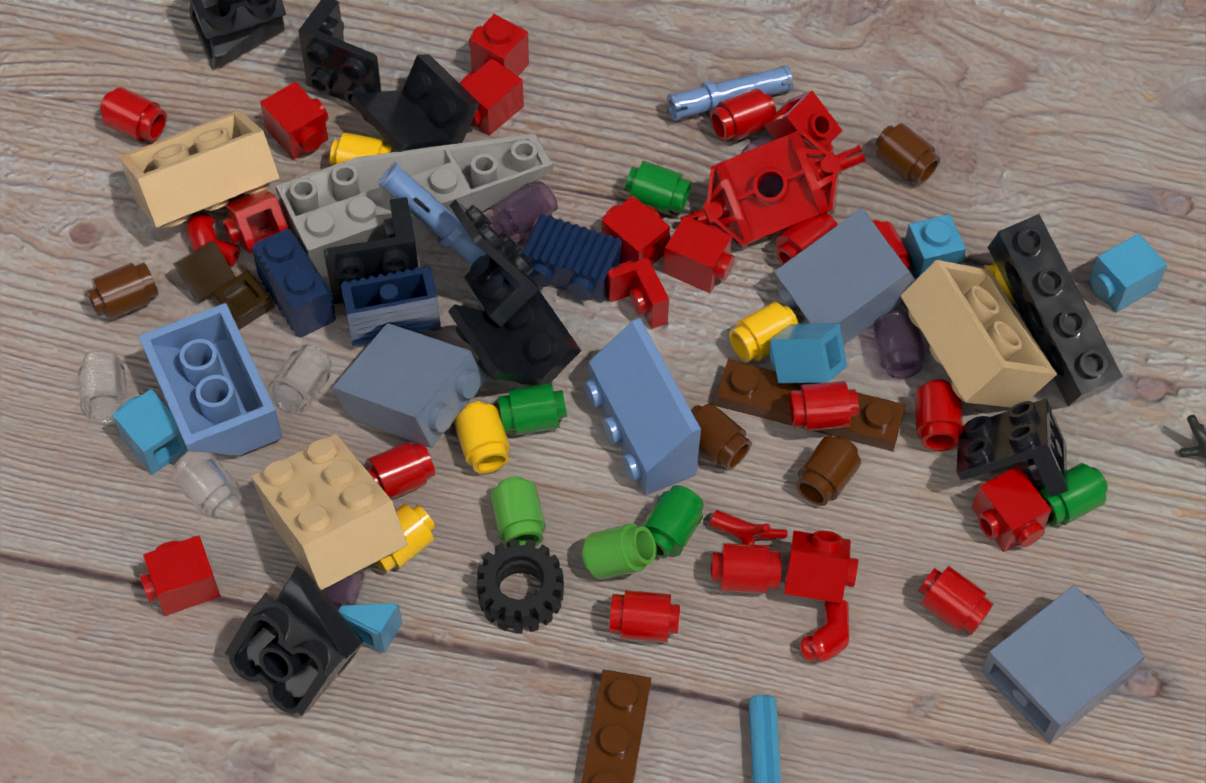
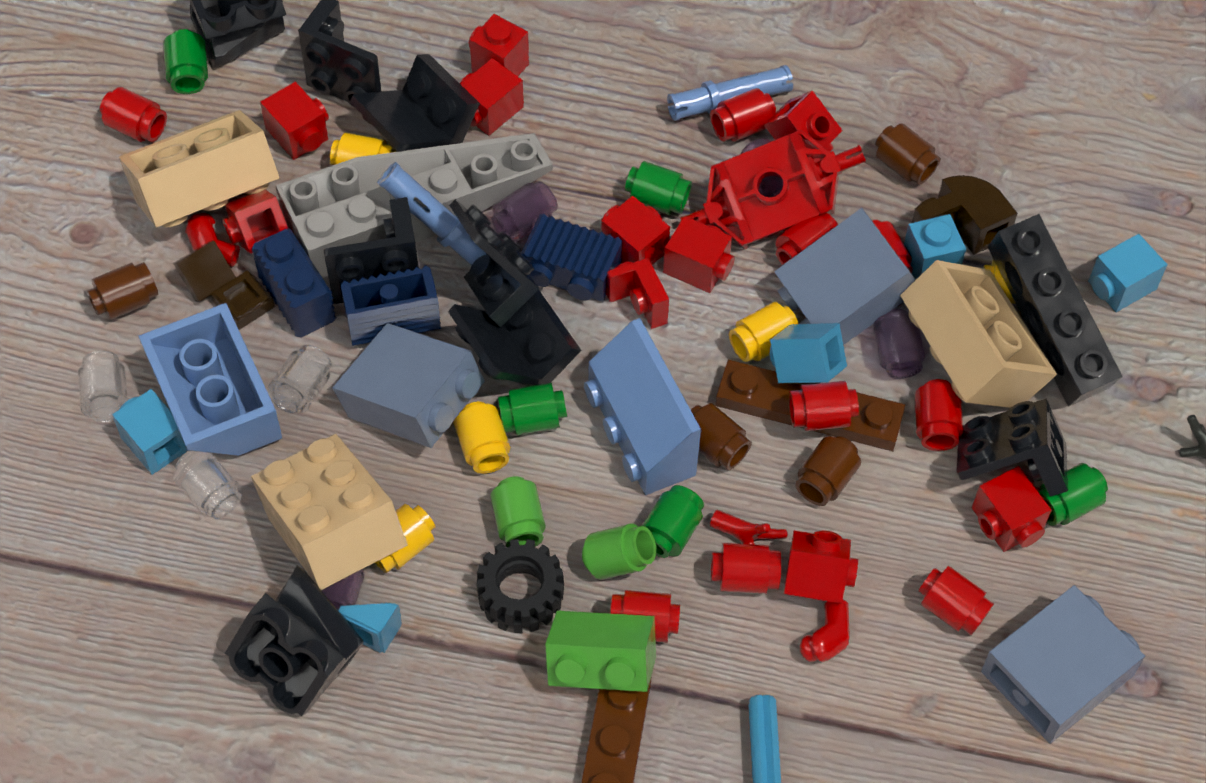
red brick [140,535,221,616] -> none
red brick [365,442,435,500] -> none
none -> green brick [163,29,208,94]
none -> bright green brick [545,611,656,692]
none -> dark brown brick [912,175,1018,255]

